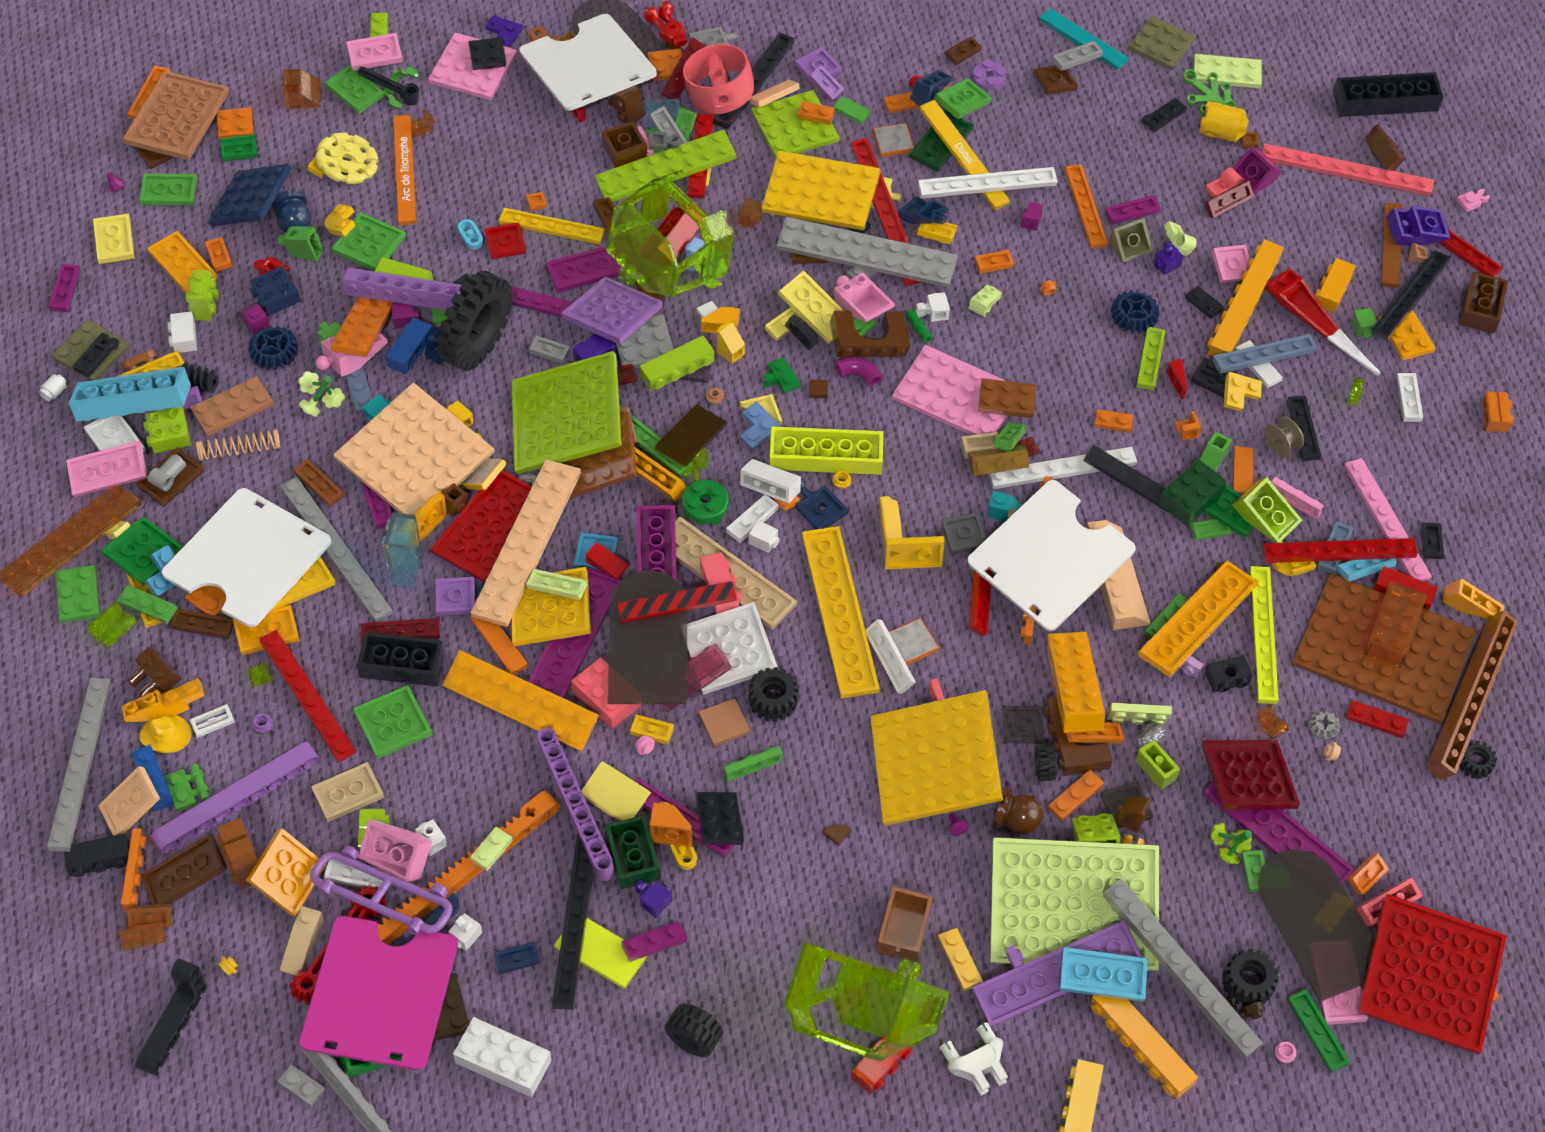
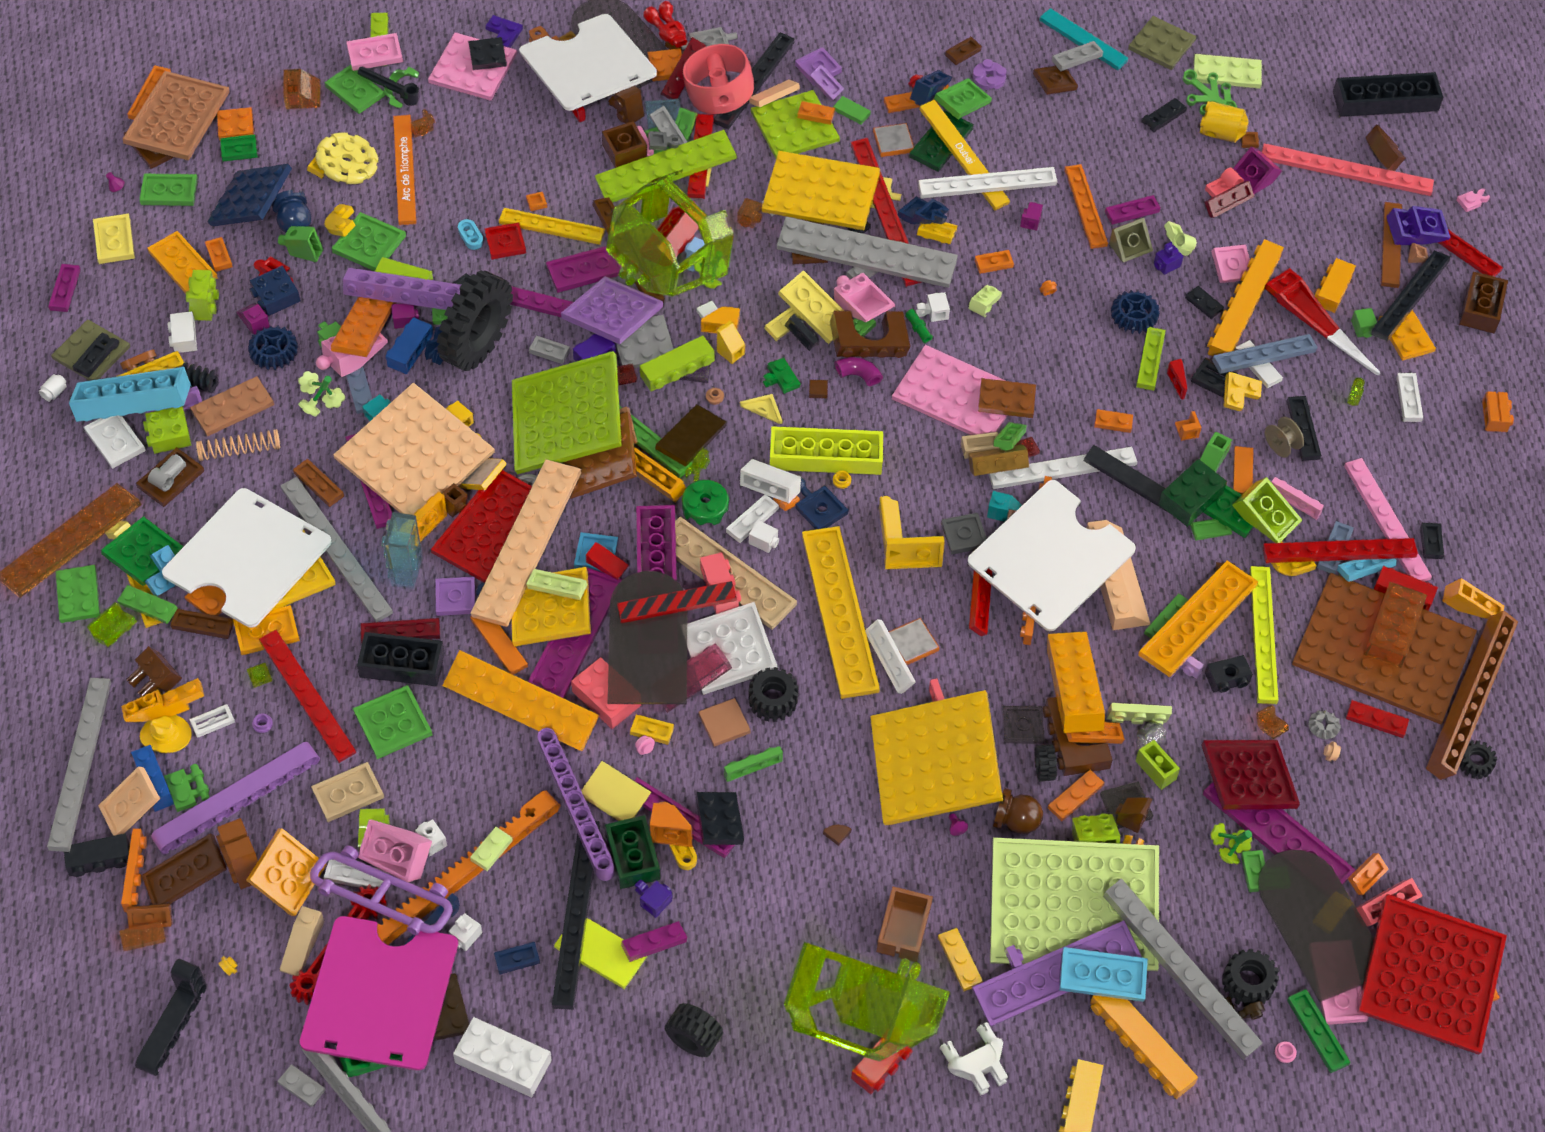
bright pink plate [66,441,148,497] -> none
medium blue plate [740,401,781,451] -> none

